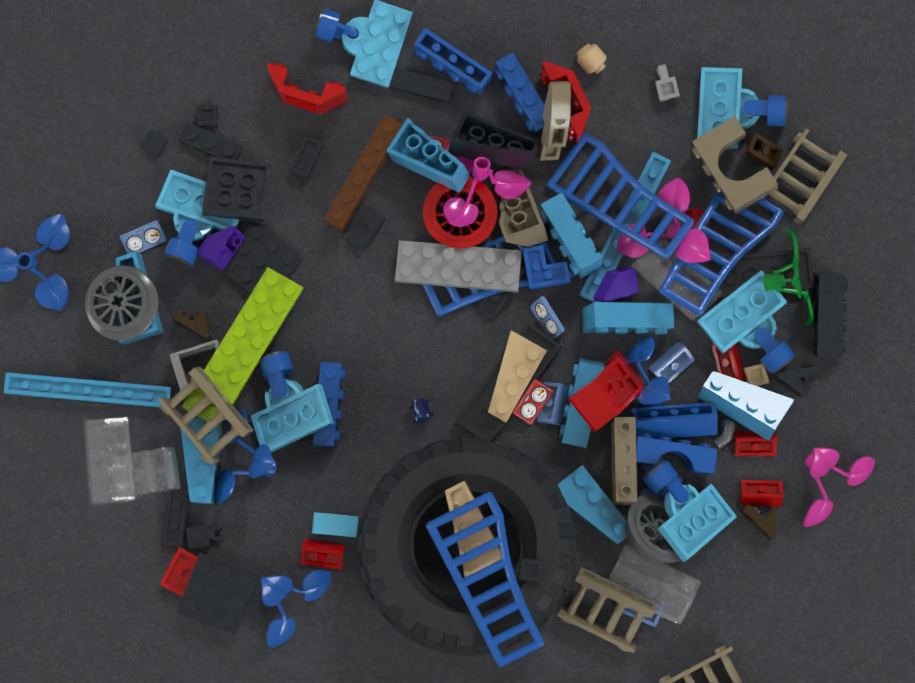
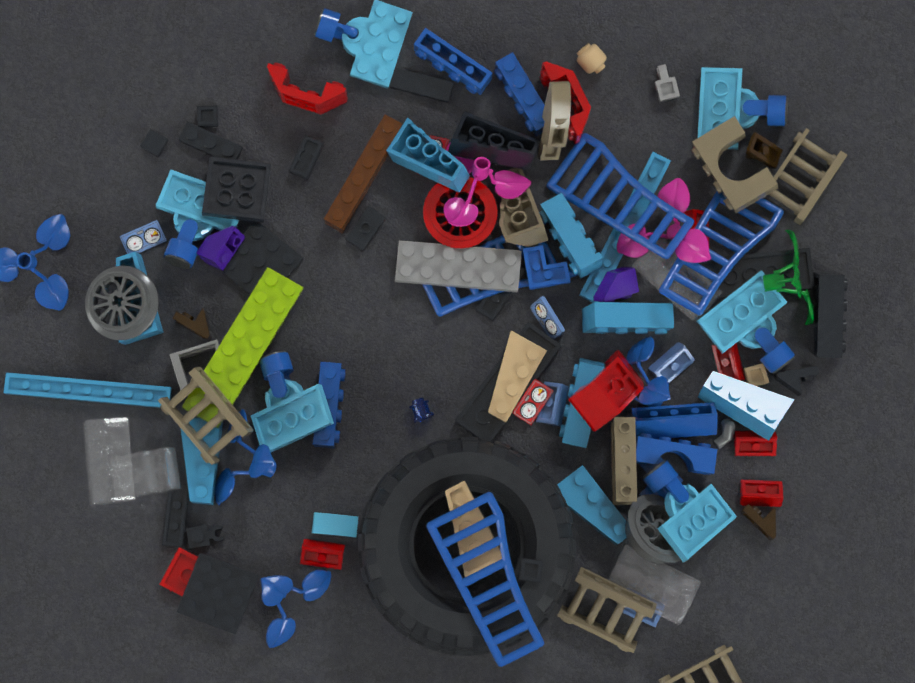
dark pink plant [803,448,875,527] -> none

